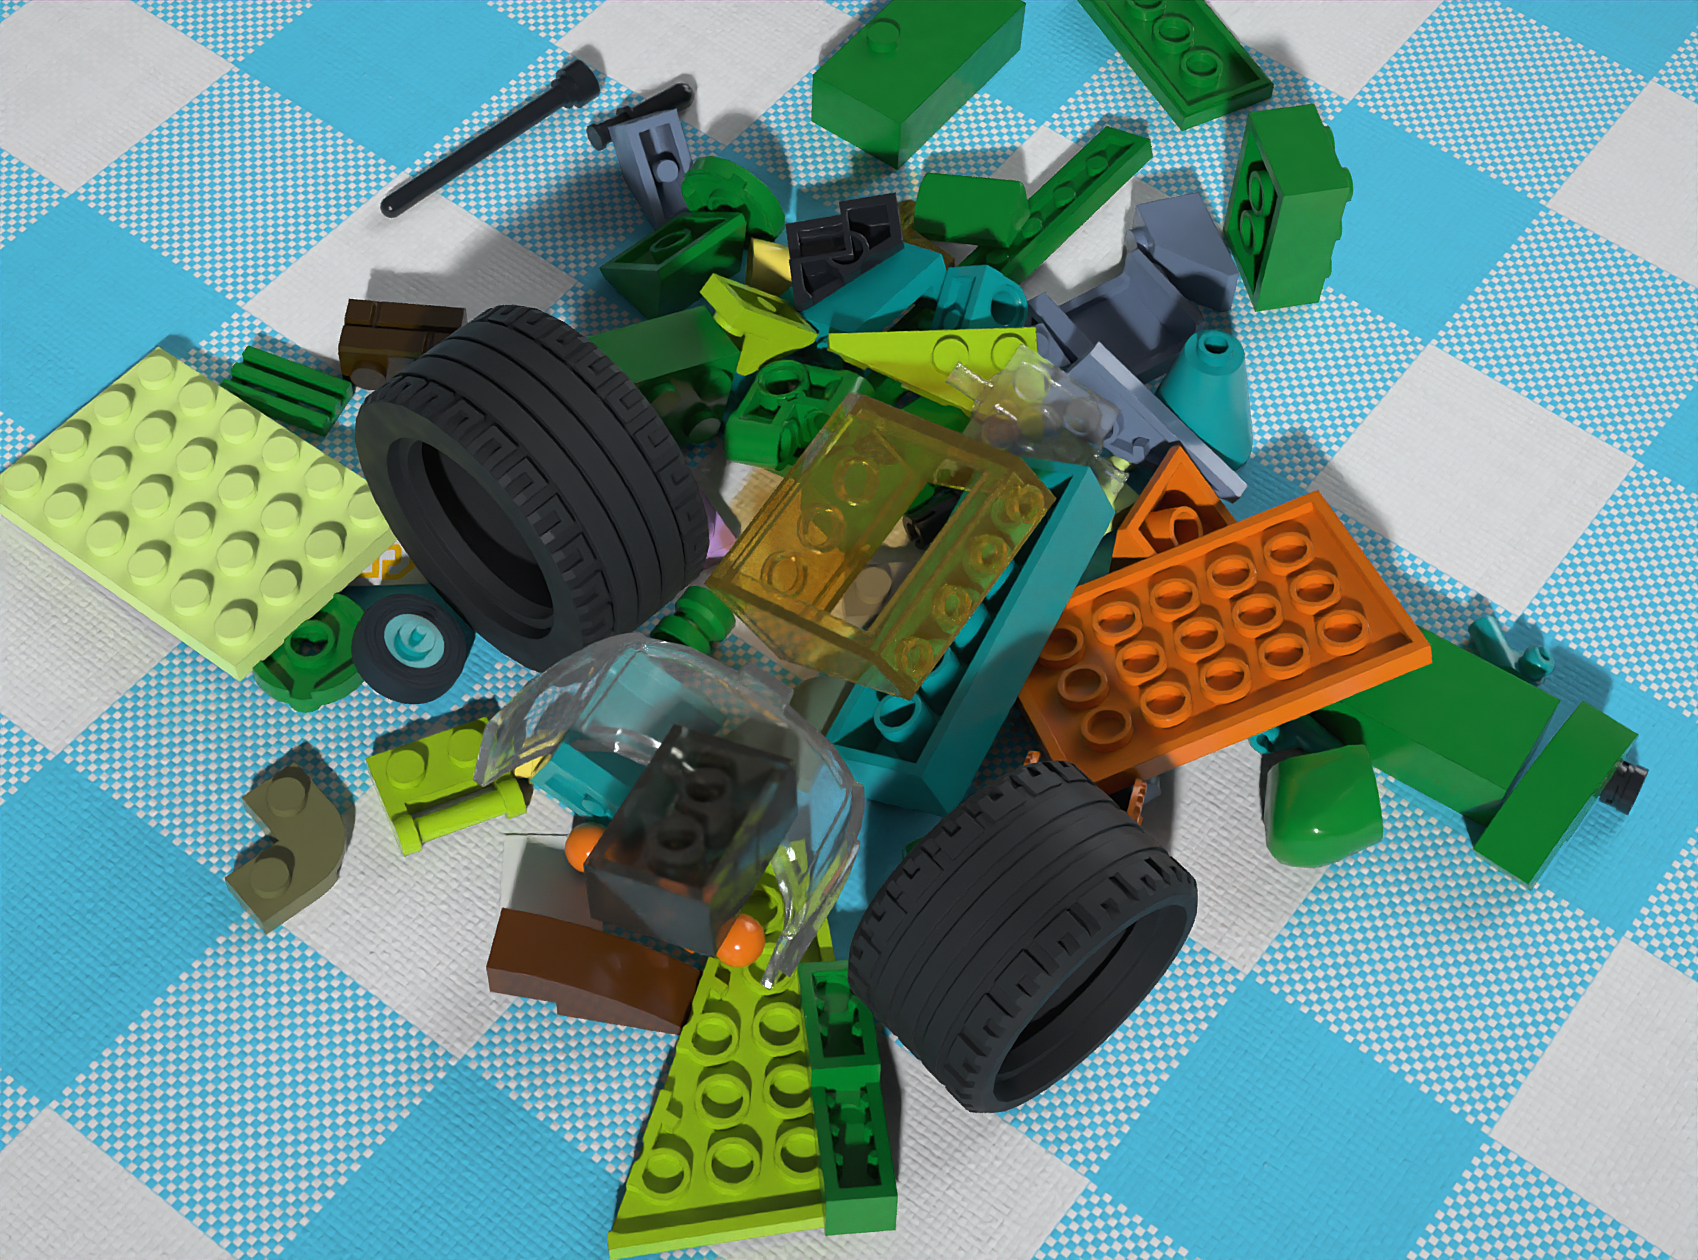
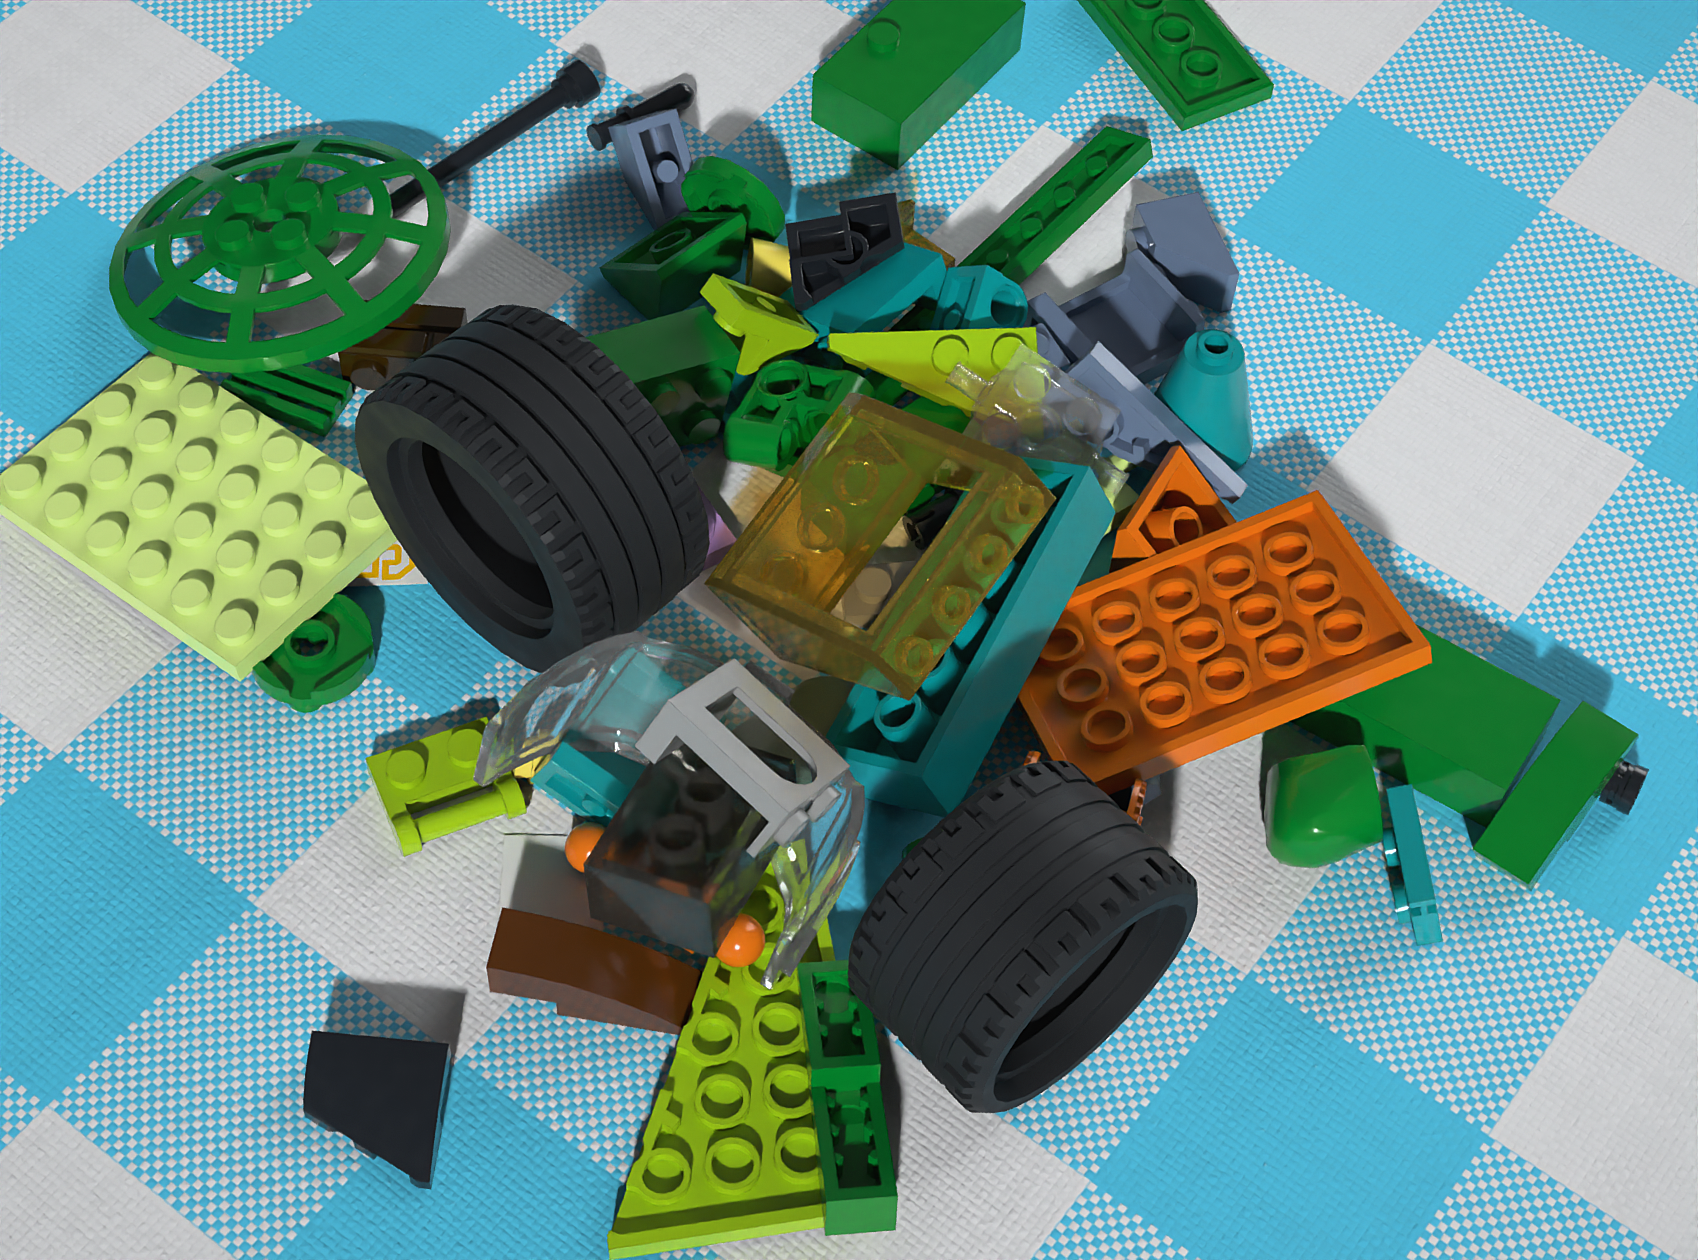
olive plate [225,762,346,935] -> none
black wheel [351,594,467,704] -> none
green wheel [650,586,736,673] -> none
green slope [908,173,1031,249] -> none
green brick [1222,104,1353,312] -> none
teal arm [1248,714,1345,755] -> none
teal arm [1468,616,1554,687] -> none
none -> green dish [109,134,451,373]
none -> black slope [303,1031,451,1189]
none -> light grey panel [635,658,850,858]
none -> teal plate [1383,784,1443,946]

